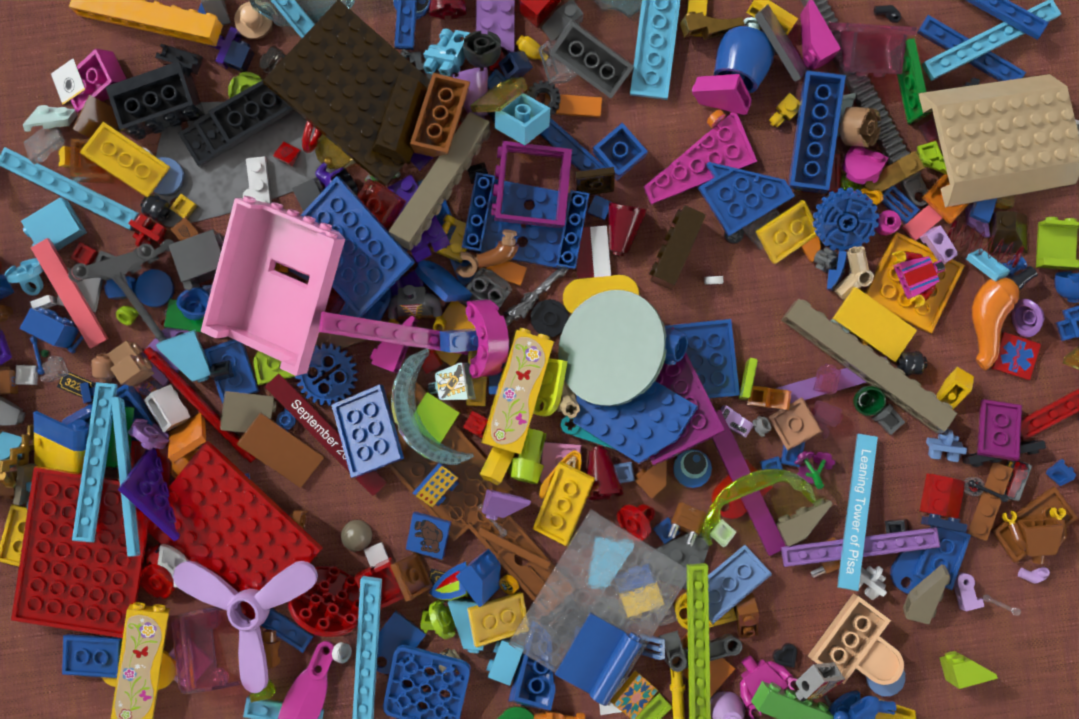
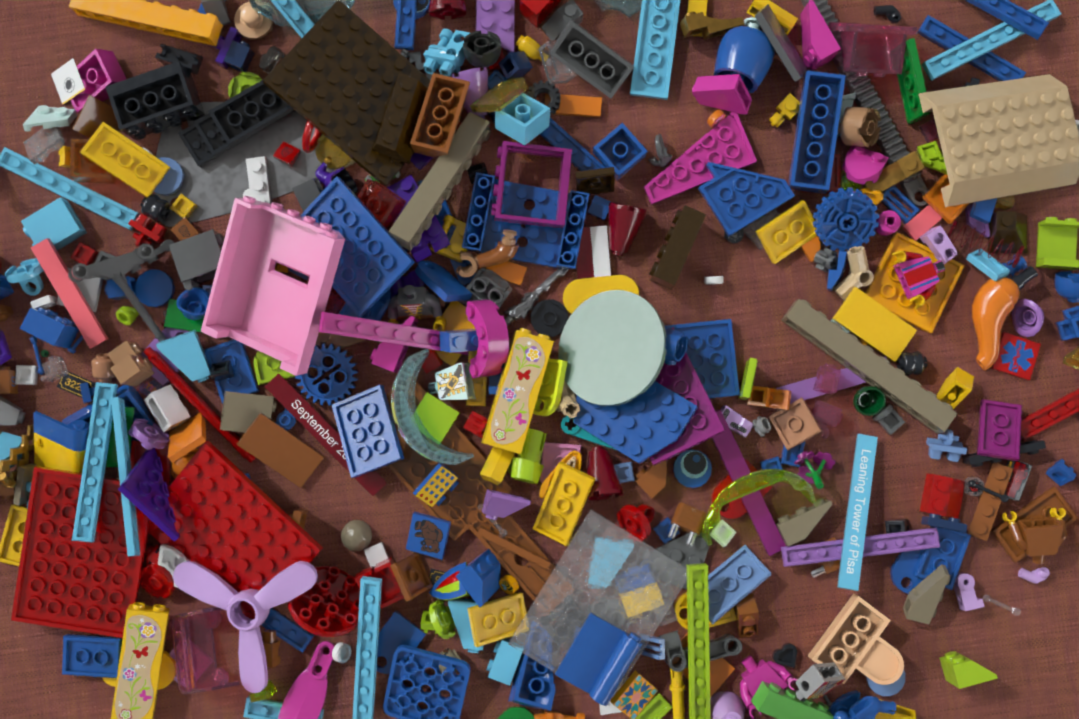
white hips [859,566,887,600] -> none
none -> dark grey piece [648,134,672,168]

